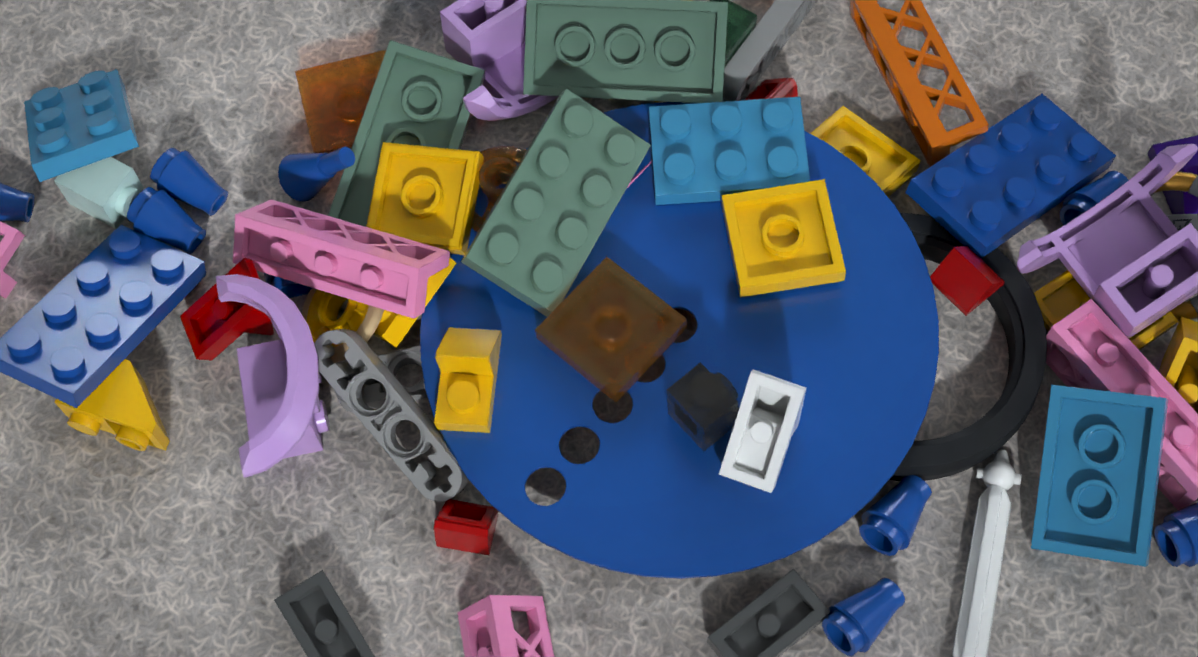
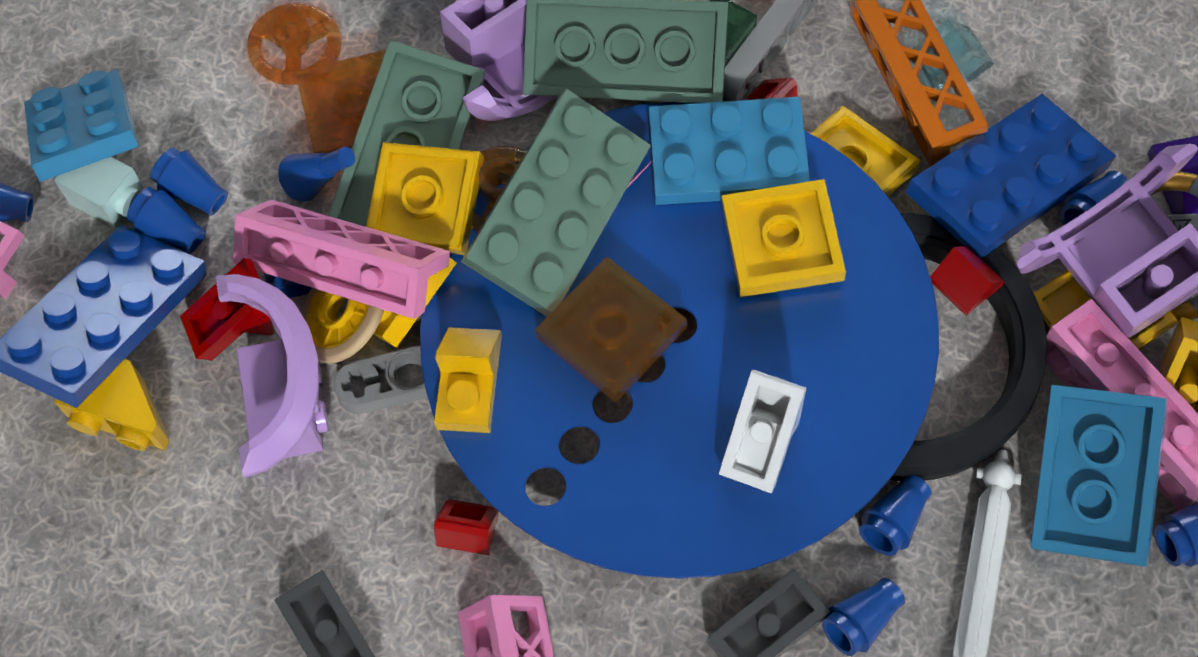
light grey beam [314,328,468,502] -> none
clear smoke brick [667,362,739,452] -> none
none -> clear orange piece [247,3,342,85]
none -> clear light blue brick [909,18,994,91]

